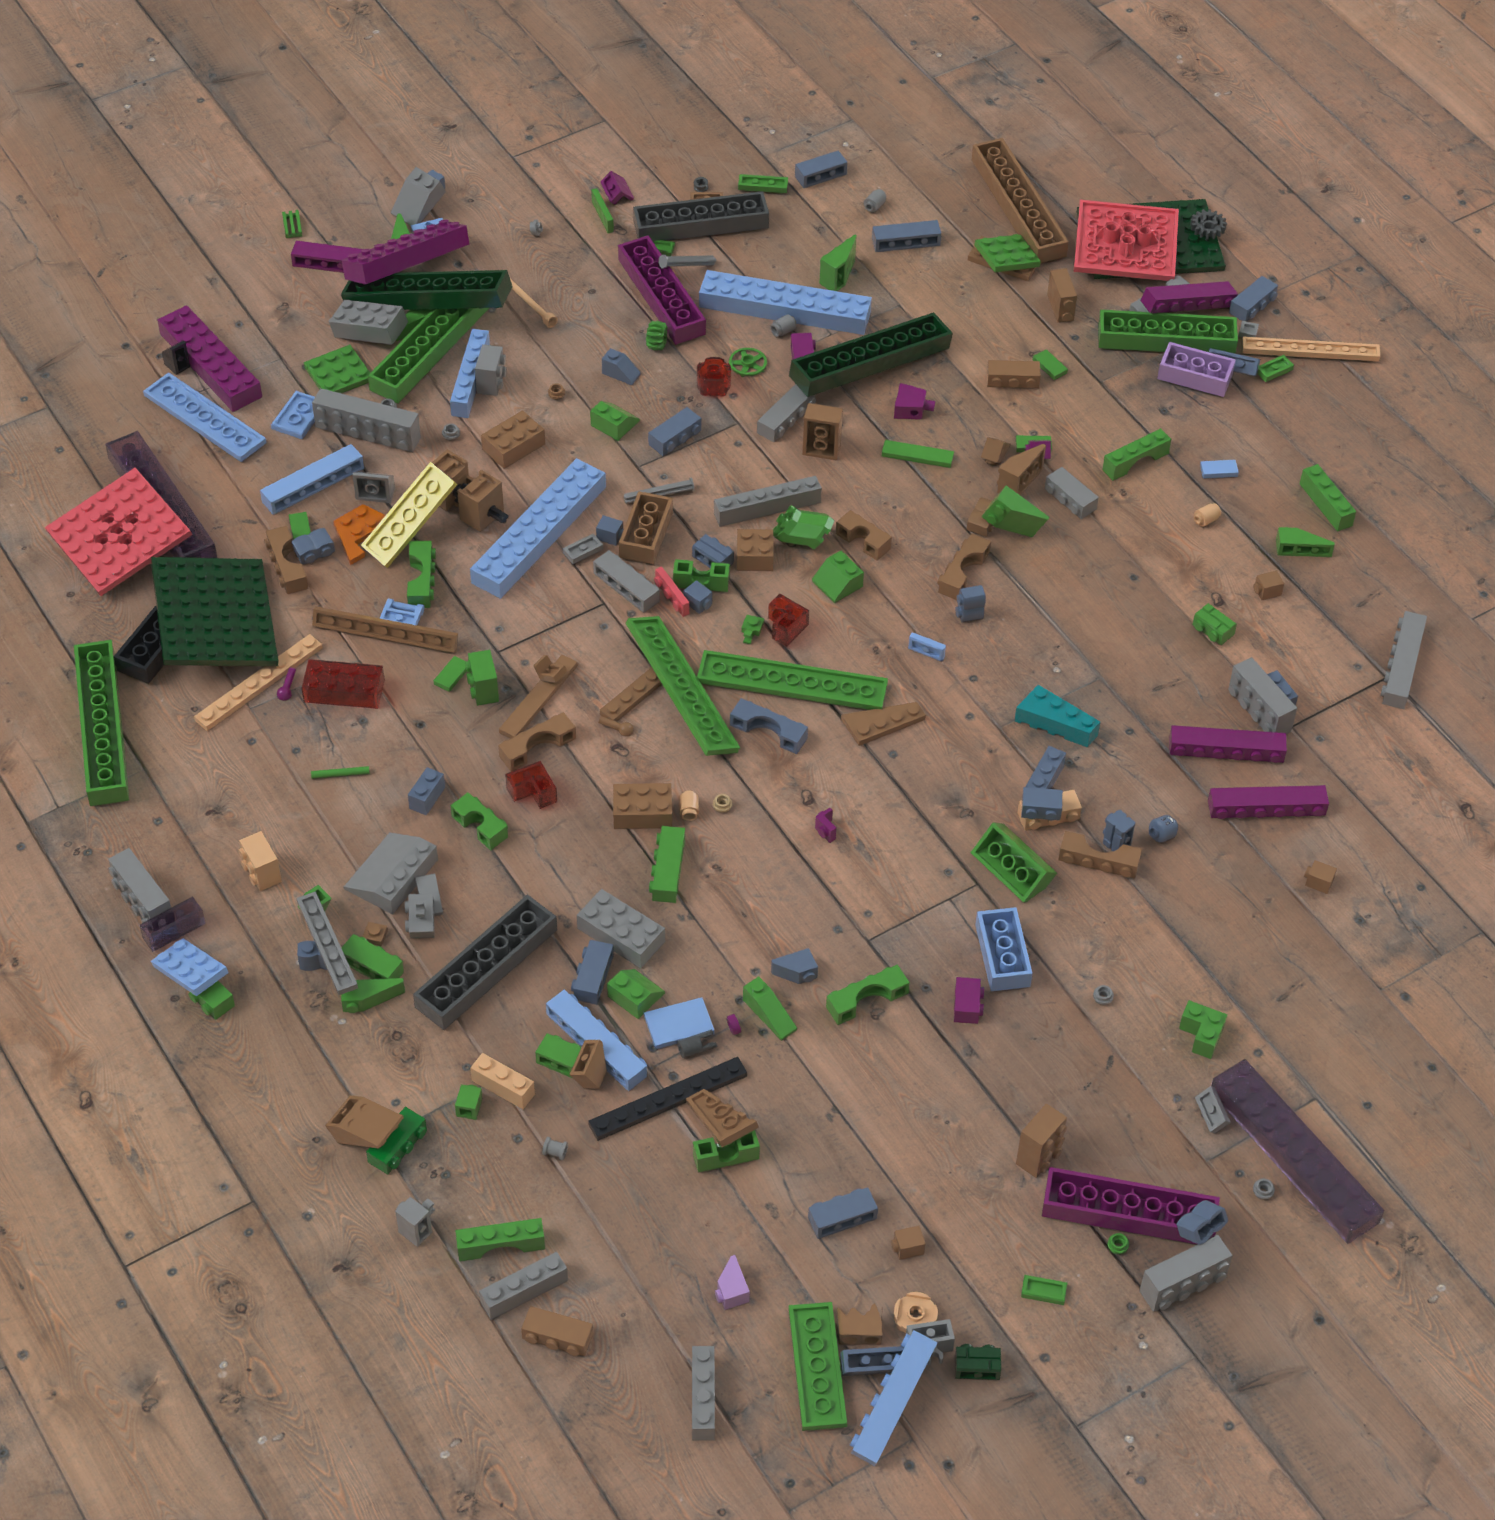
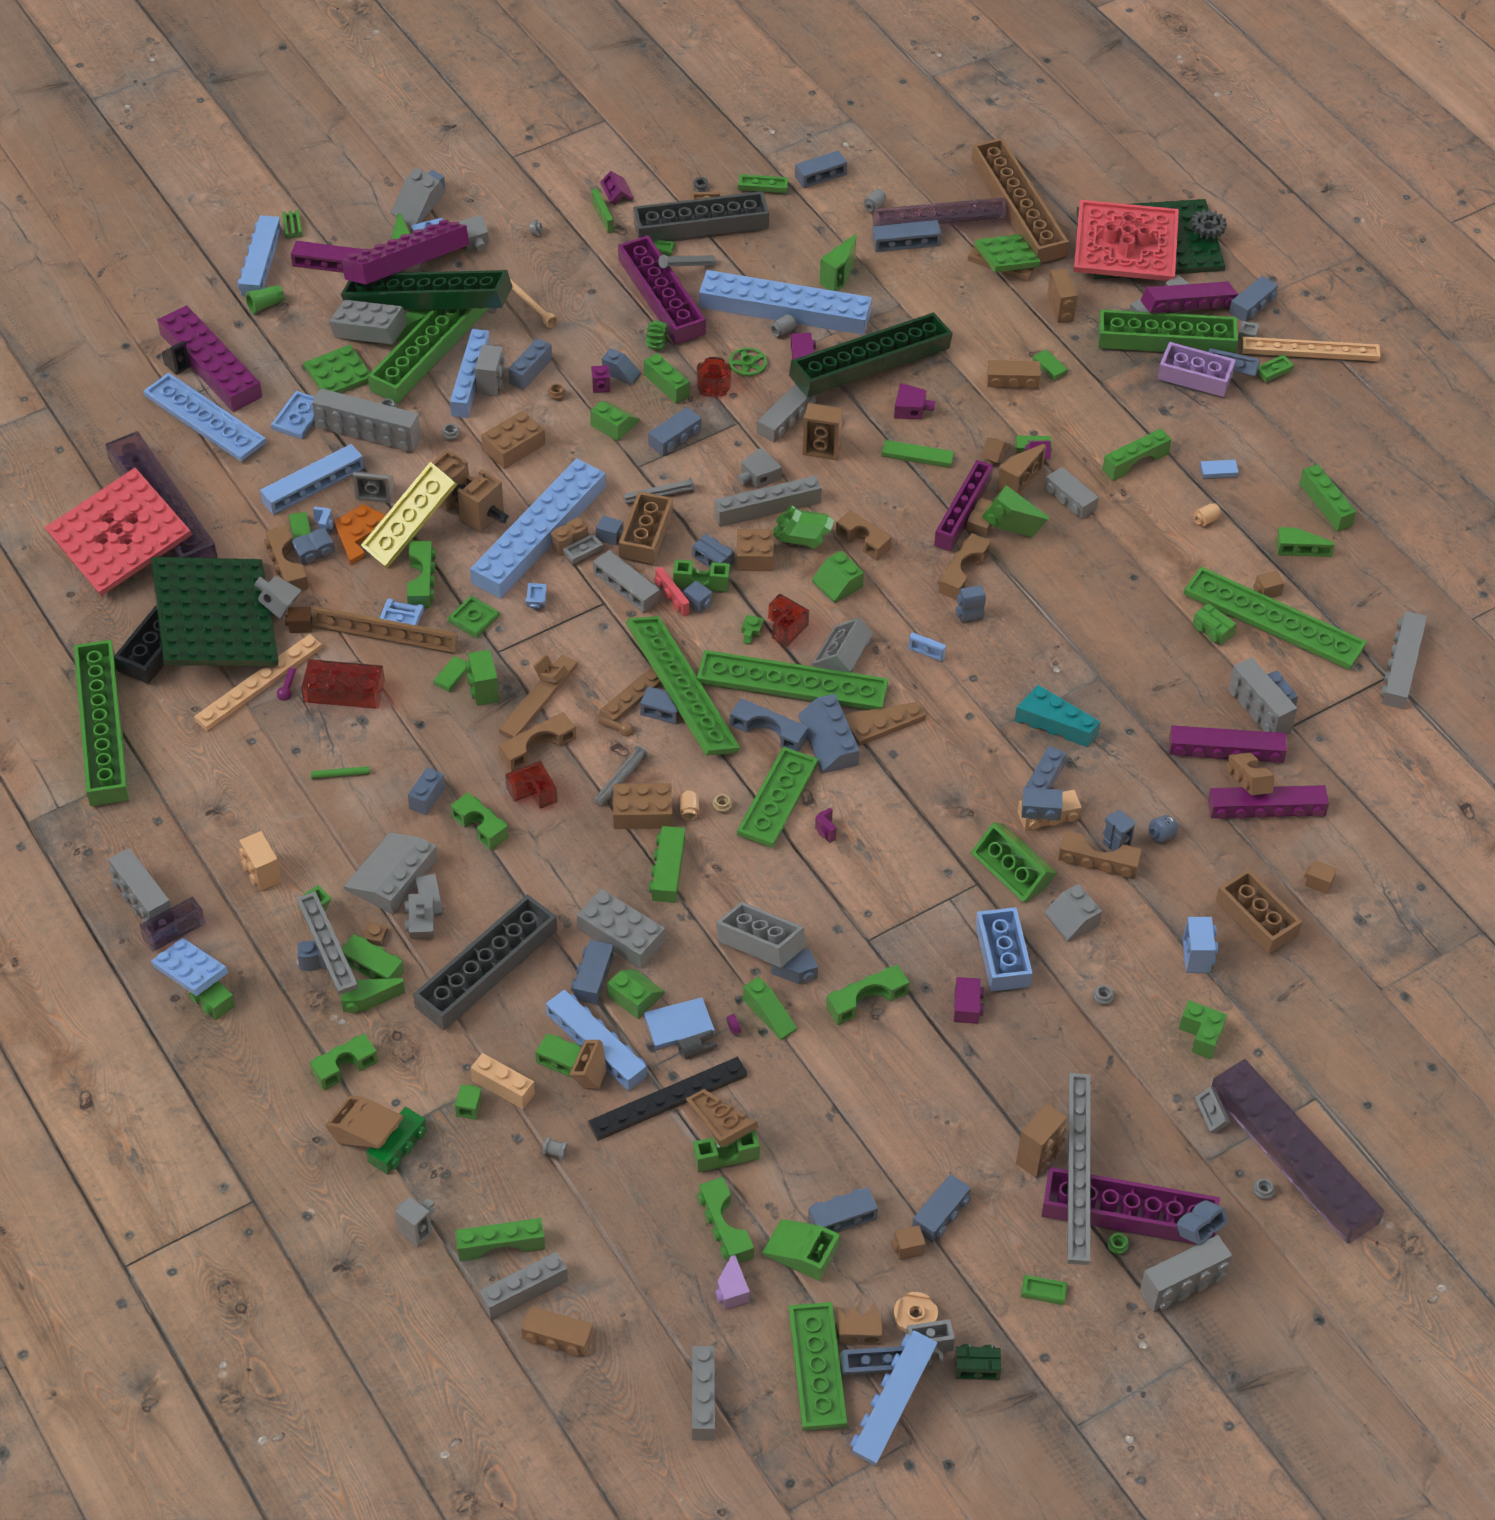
none -> light blue brick [238,215,281,296]
none -> bright green plant [245,285,285,314]
none -> light grey torso [254,576,302,618]
none -> reddish brown brick [285,606,313,633]
none -> bright green arch [310,1033,378,1091]
none -> light blue bracket [313,506,334,533]
none -> bright green tile [448,596,500,639]
none -> light grey torso [459,214,489,252]
none -> sand blue brick [508,338,552,390]
none -> light blue bracket [525,583,547,609]
none -> medium nougat brick [551,517,588,556]
none -> magenta brick [591,365,610,393]
none -> light grey axle [594,745,648,806]
none -> sand blue slope [640,687,677,725]
none -> bright green brick [644,353,690,404]
none -> bright green arch [697,1177,754,1264]
none -> light grey brick [716,901,806,968]
none -> light grey torso [737,447,782,488]
none -> bright green plate [737,746,818,848]
none -> bright green slope [762,1219,840,1281]
none -> sand blue slope [798,694,859,774]
none -> light grey slope [812,617,873,672]
none -> brick [872,197,1006,226]
none -> sand blue brick [912,1174,971,1243]
none -> magenta brick [934,460,993,551]
none -> light grey slope [1044,884,1102,942]
none -> light grey plate [1067,1073,1090,1265]
none -> light blue brick [1182,917,1218,973]
none -> bright green plate [1184,567,1367,670]
none -> medium nougat brick [1216,869,1302,954]
none -> medium nougat arch [1227,753,1274,796]

